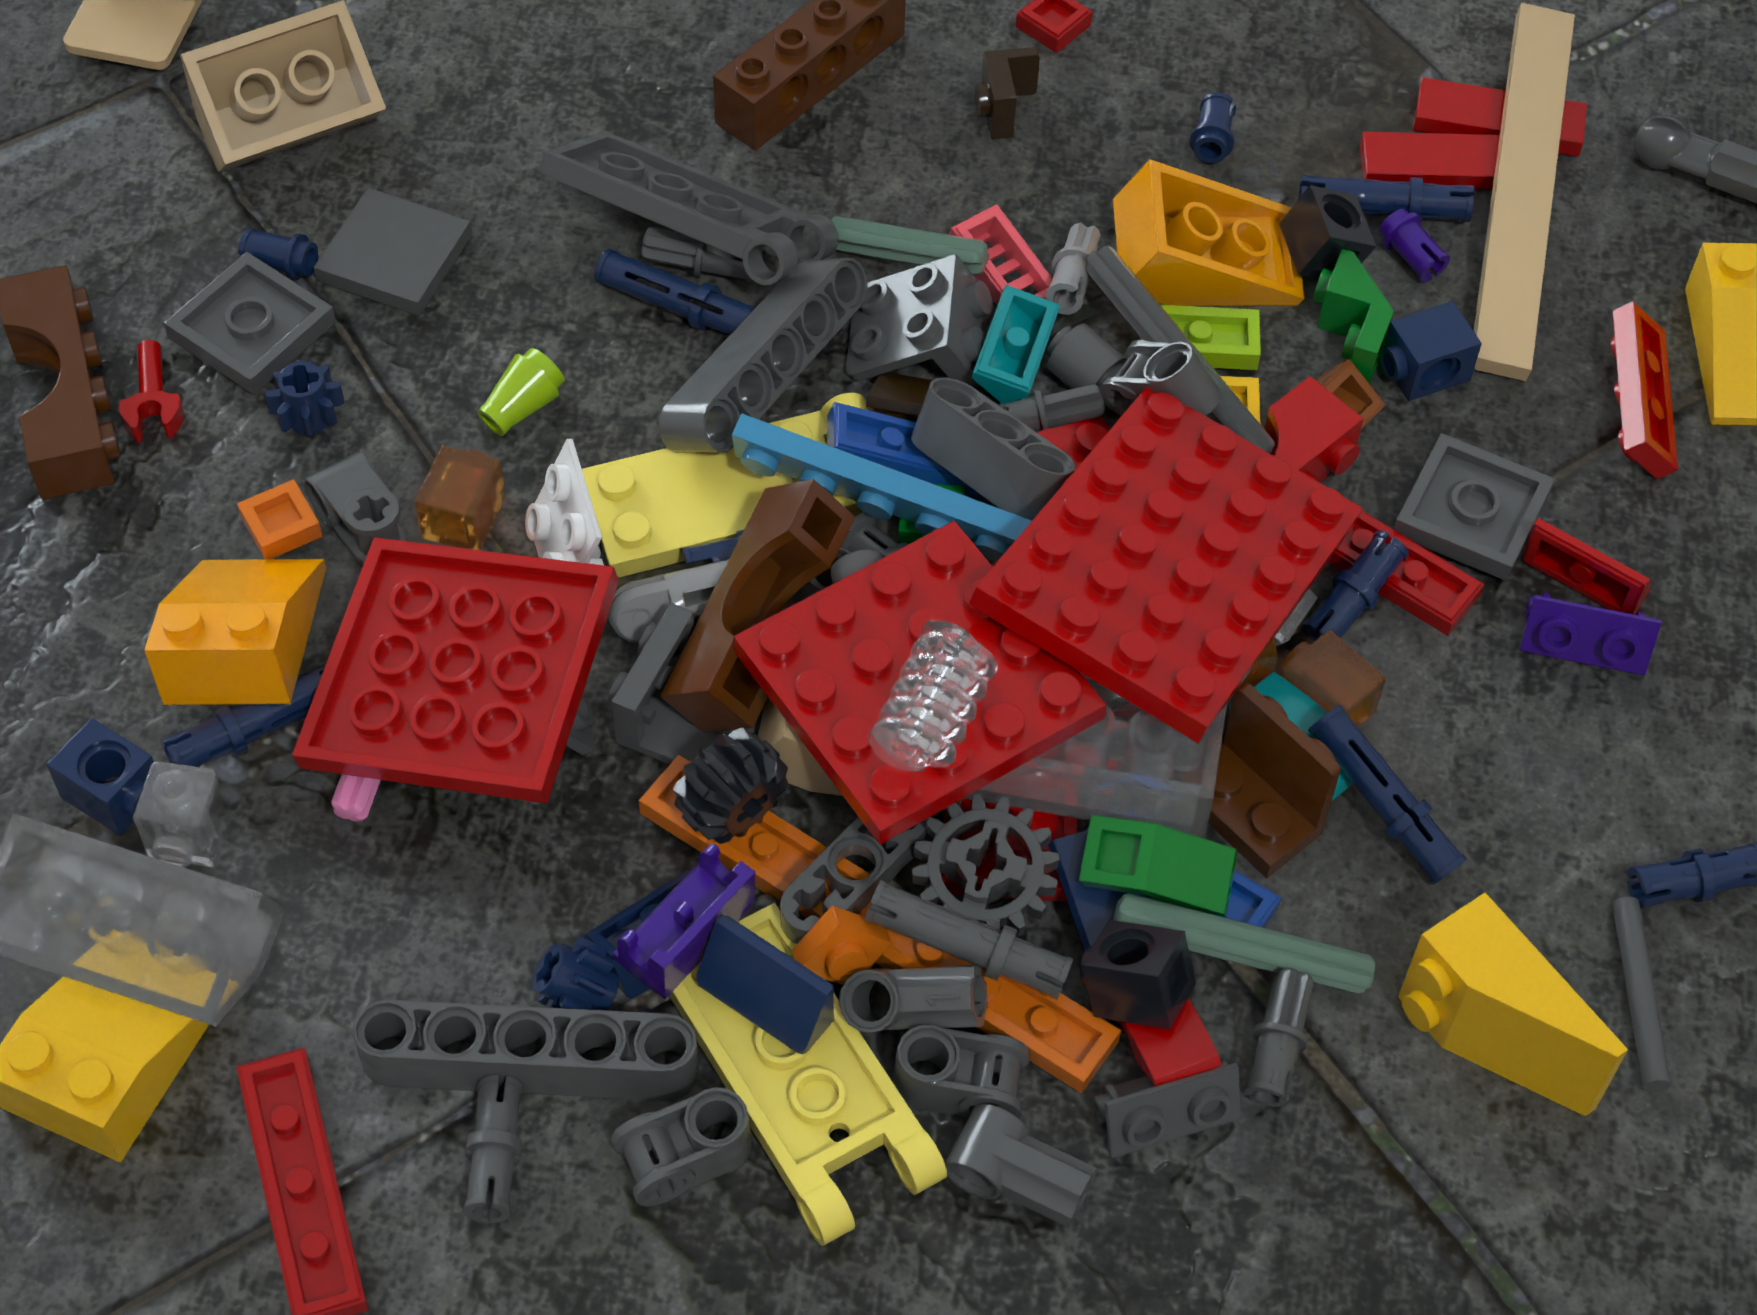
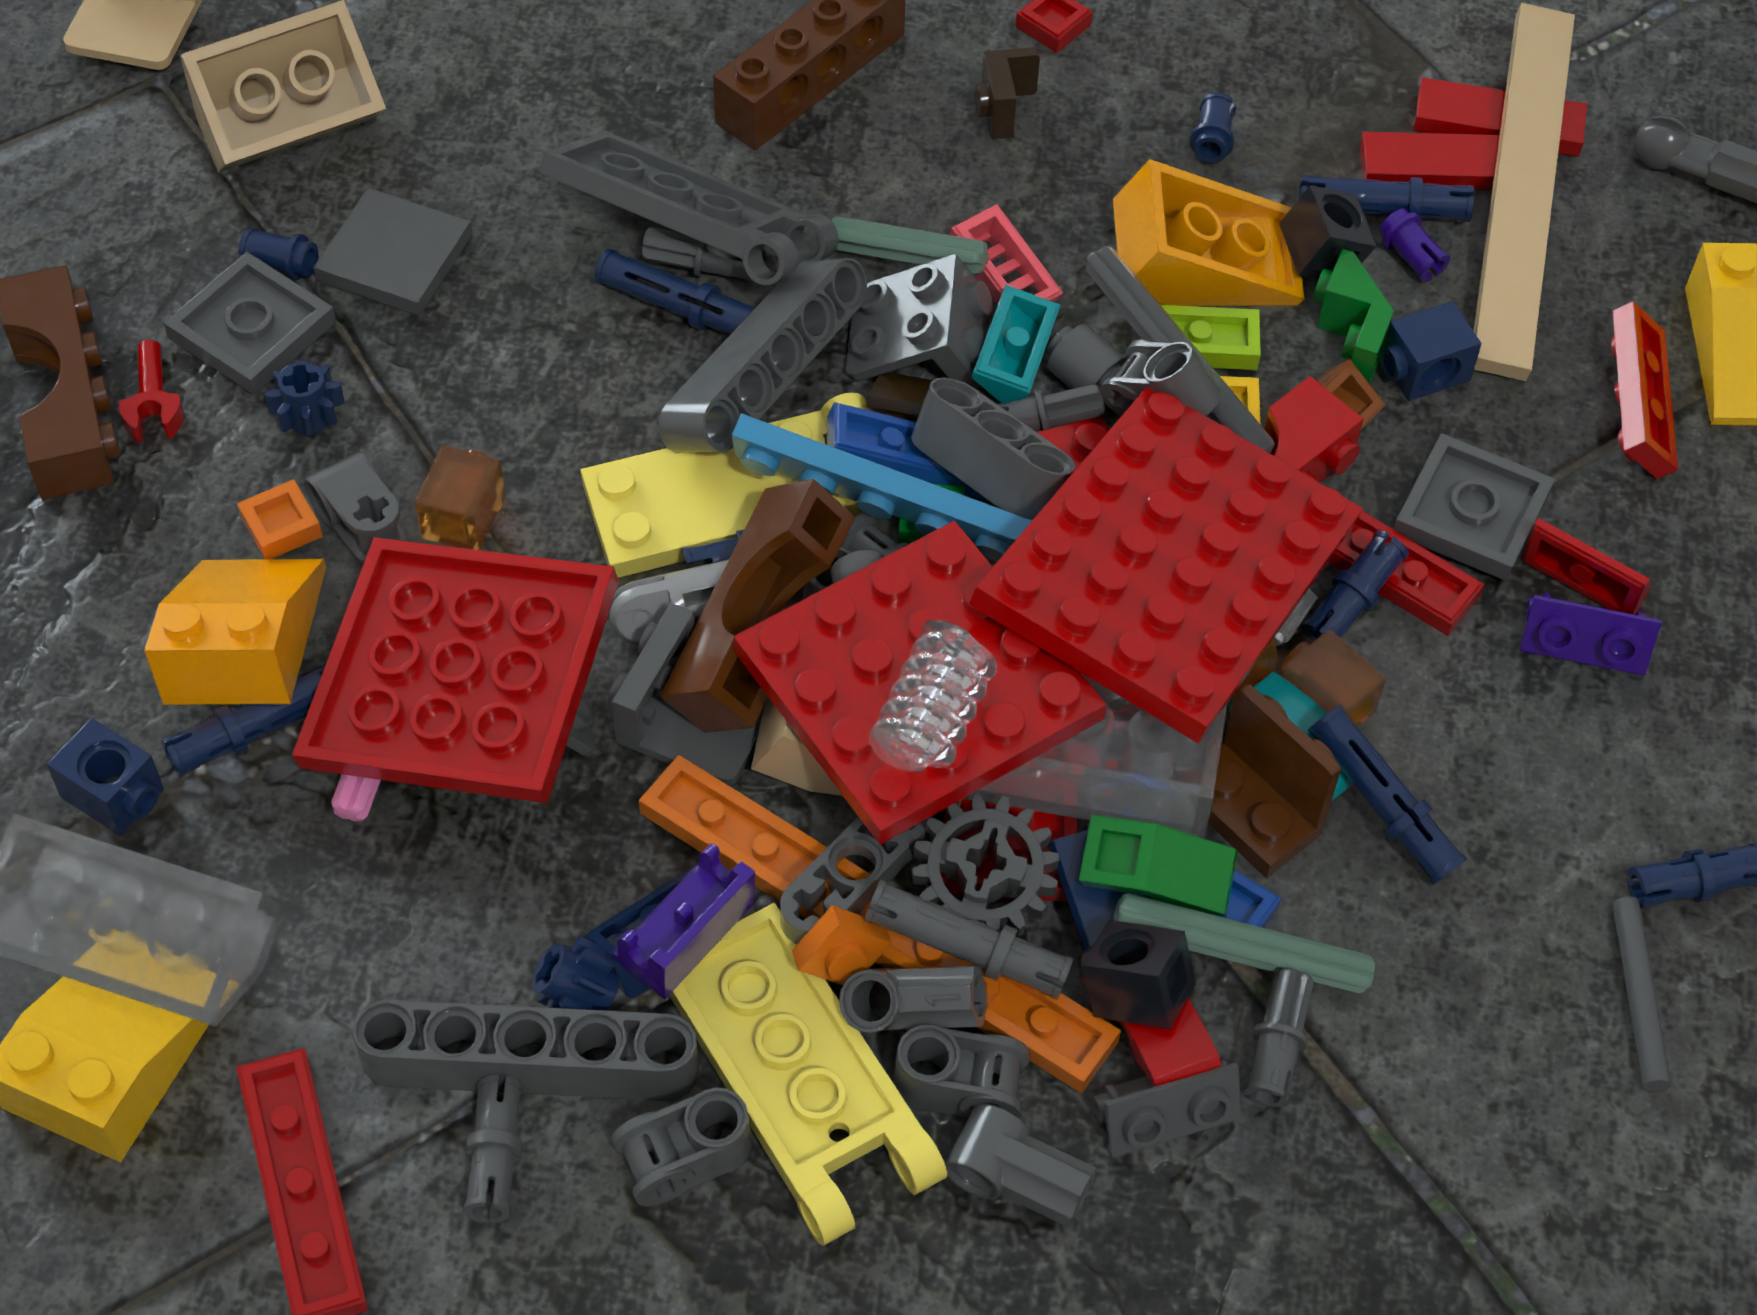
clear bracket [133,761,220,868] -> none
lime cone [477,348,565,436] -> none
white hinge [525,439,604,565] -> none
black gear [673,727,788,844] -> none
dark blue slope [696,914,834,1054] -> none
light grey axle [1046,222,1101,315] -> none
yellow slope [1398,893,1628,1117] -> none

